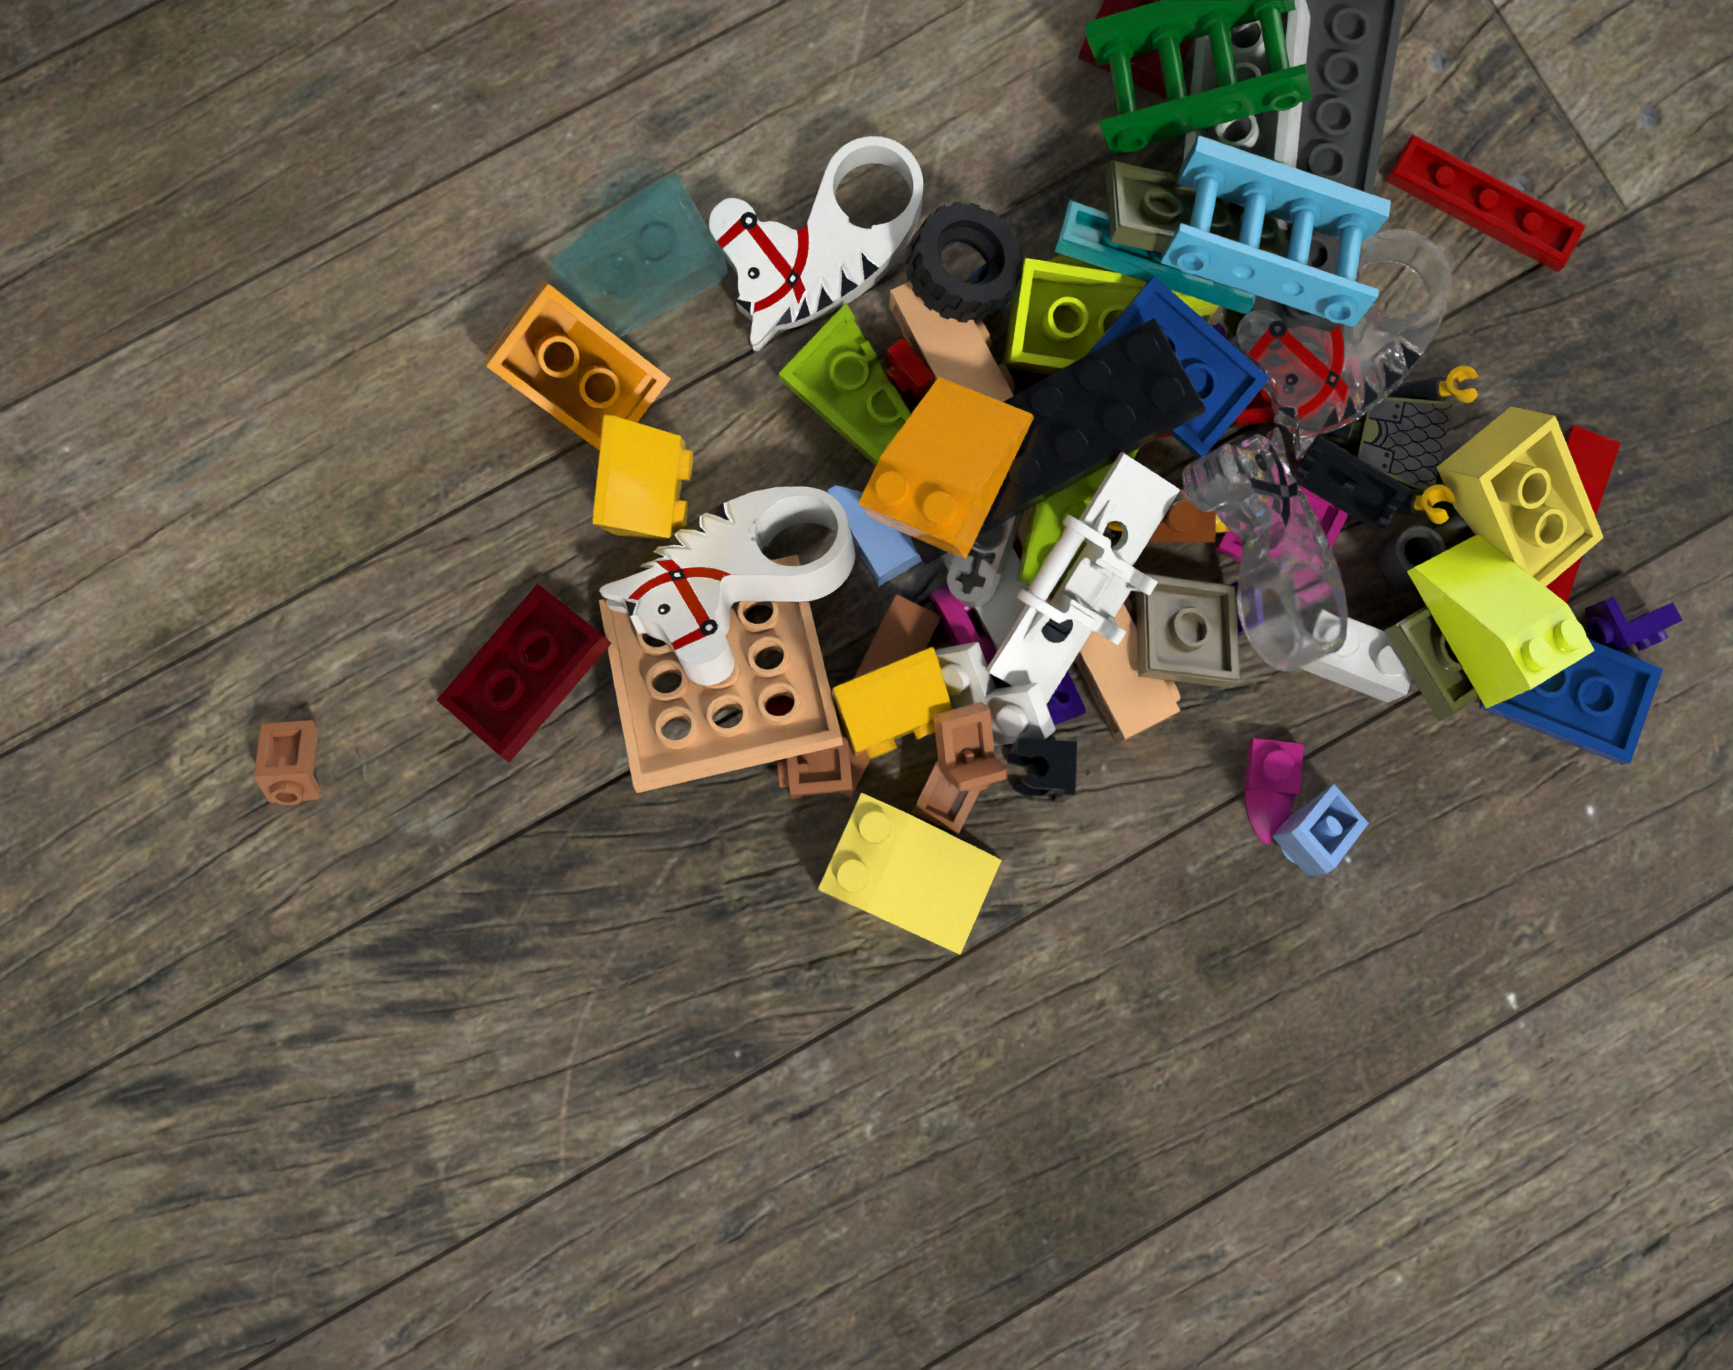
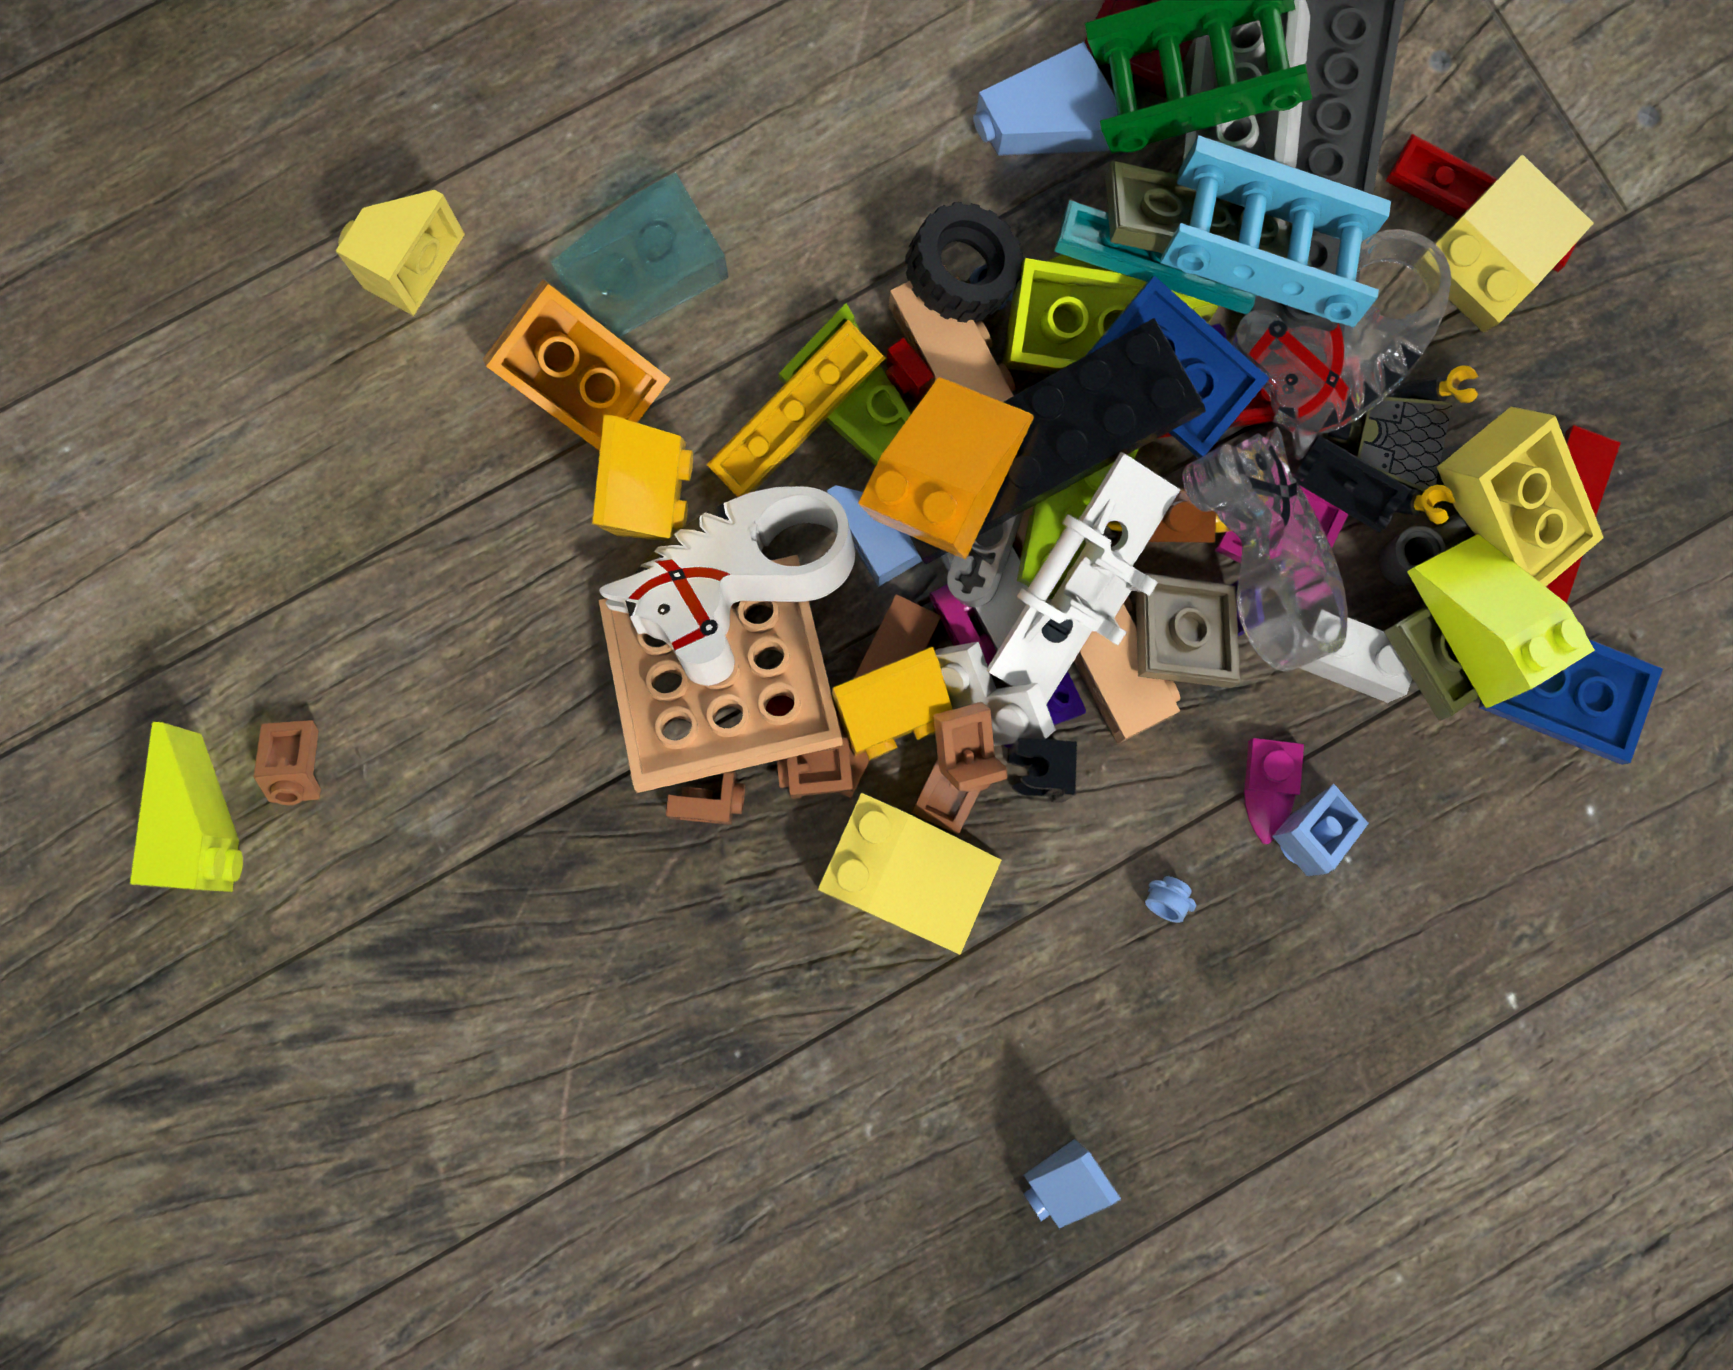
dark red plate [437,583,612,763] -> none
white animal [709,136,923,352] -> none
dark purple bracket [1585,597,1683,651] -> none
none -> neon yellow slope [130,722,243,892]
none -> light yellow slope [336,190,465,316]
none -> nougat bracket [666,770,745,825]
none -> yellow tile [706,320,886,497]
none -> light blue slope [973,42,1118,155]
none -> light blue slope [1023,1139,1121,1228]
none -> light blue plate [1145,876,1196,923]
none -> light yellow slope [1413,155,1594,333]

